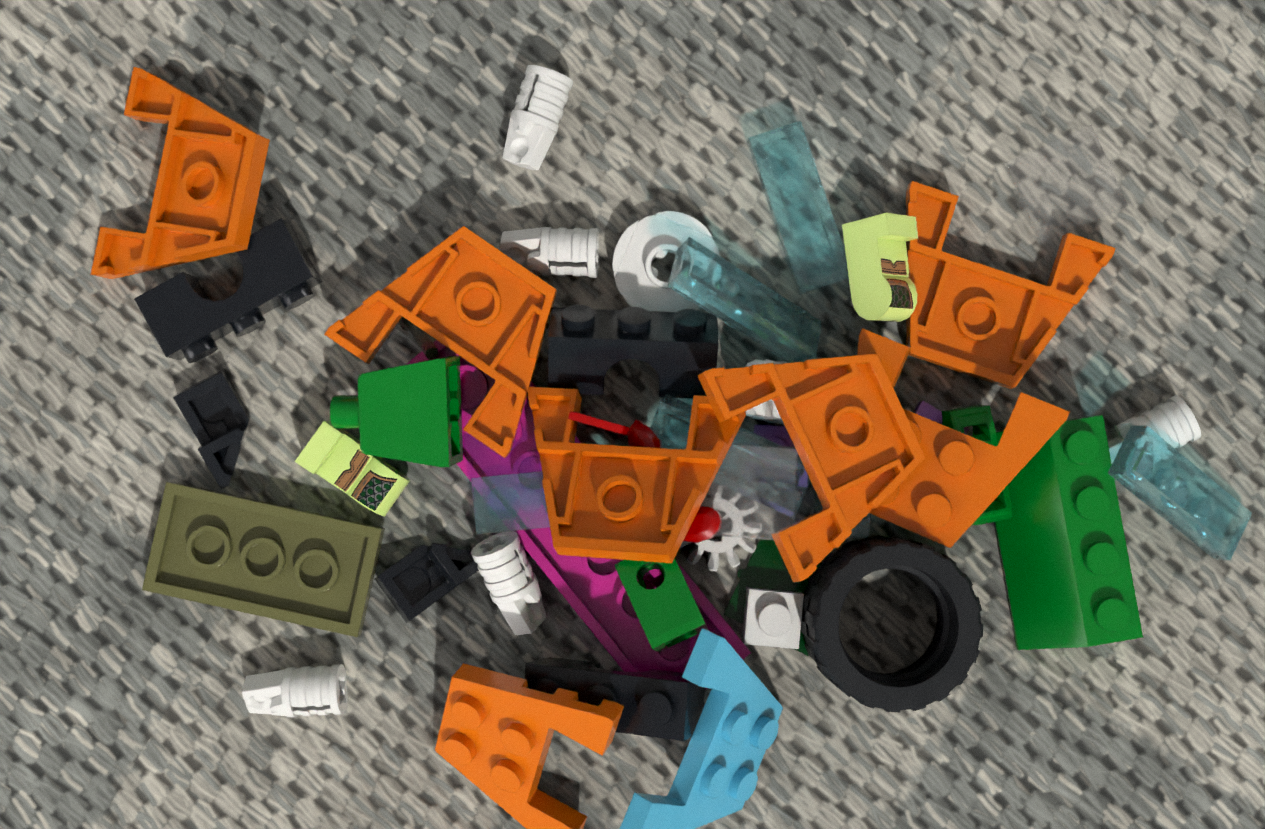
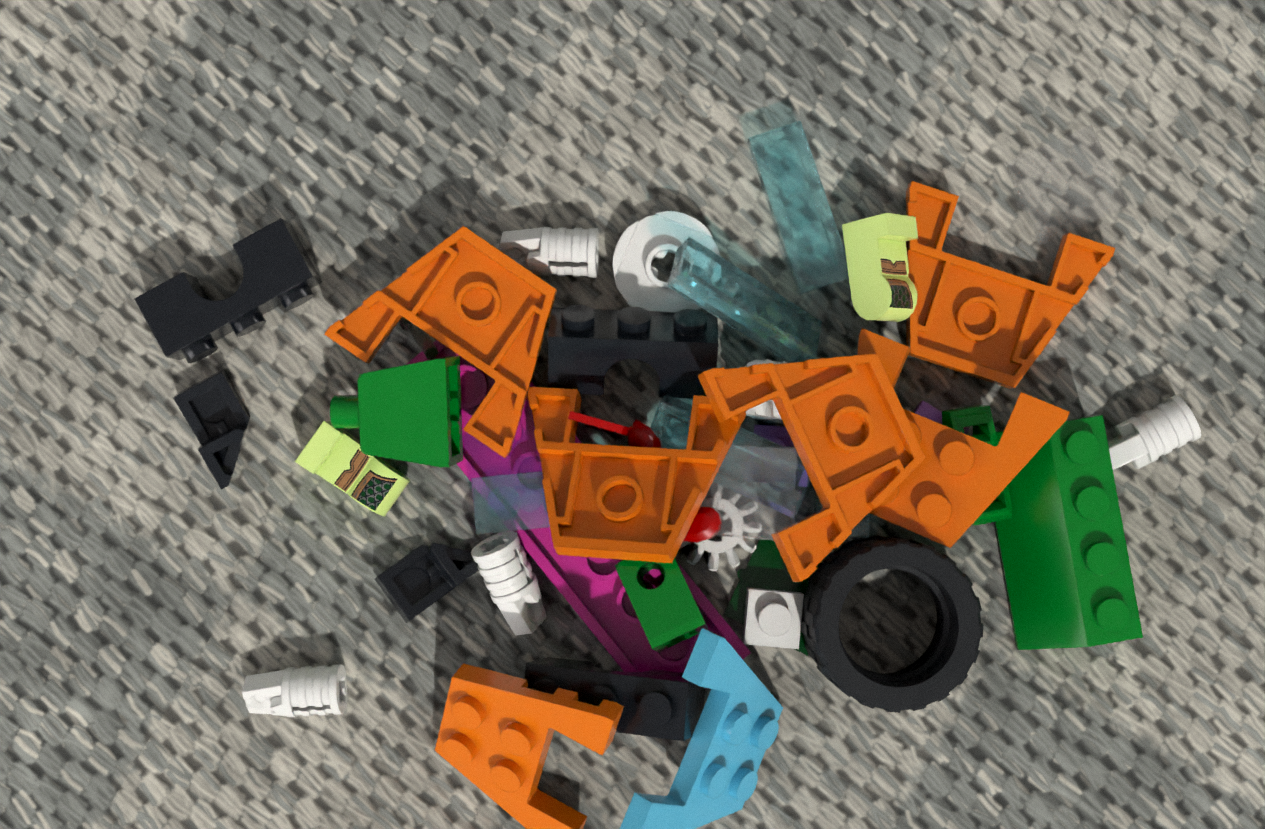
orange wing [90,67,270,279] -> none
olive plate [142,482,385,637] -> none
white hinge [503,65,573,170] -> none
clear light blue plate [1108,425,1252,561] -> none

